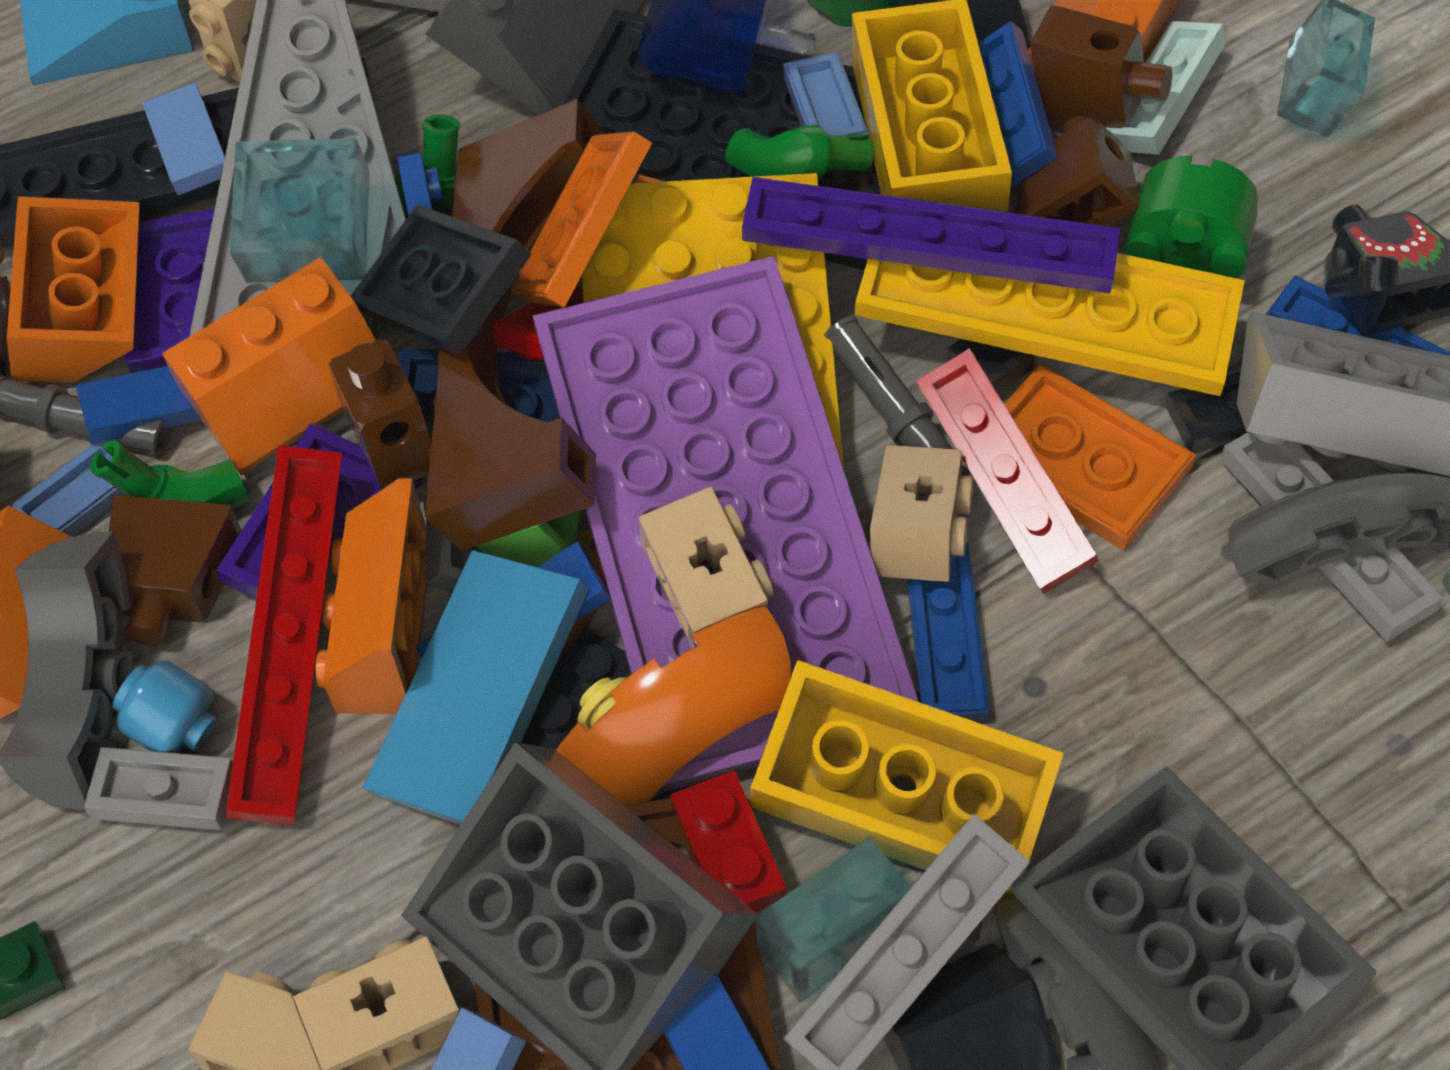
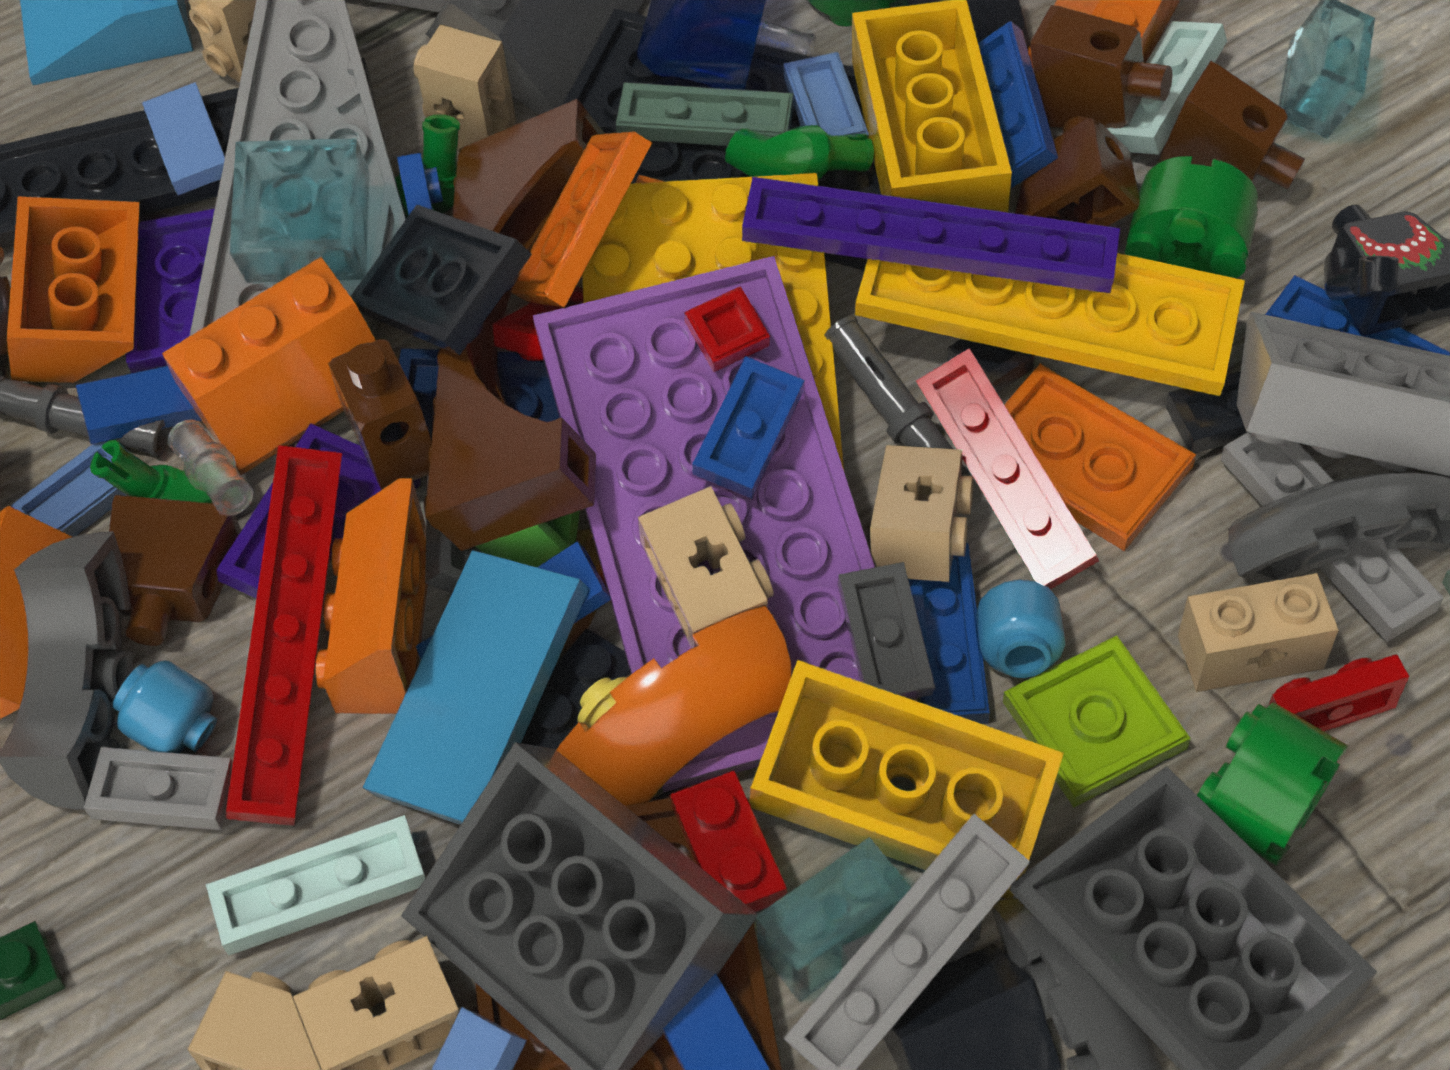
none -> clear pin [168,419,254,516]
none -> light aqua plate [206,815,426,956]
none -> tan brick [414,24,516,150]
none -> sand green tile [616,82,793,146]
none -> red tile [684,286,770,372]
none -> blue plate [692,356,805,499]
none -> dark grey plate [837,562,935,699]
none -> dark azure head [976,579,1066,678]
none -> lime tile [1003,635,1191,808]
none -> reddish brown torso [1156,61,1305,190]
none -> tan brick [1178,573,1338,692]
none -> green brick [1197,702,1349,866]
none -> red plate [1269,654,1410,731]

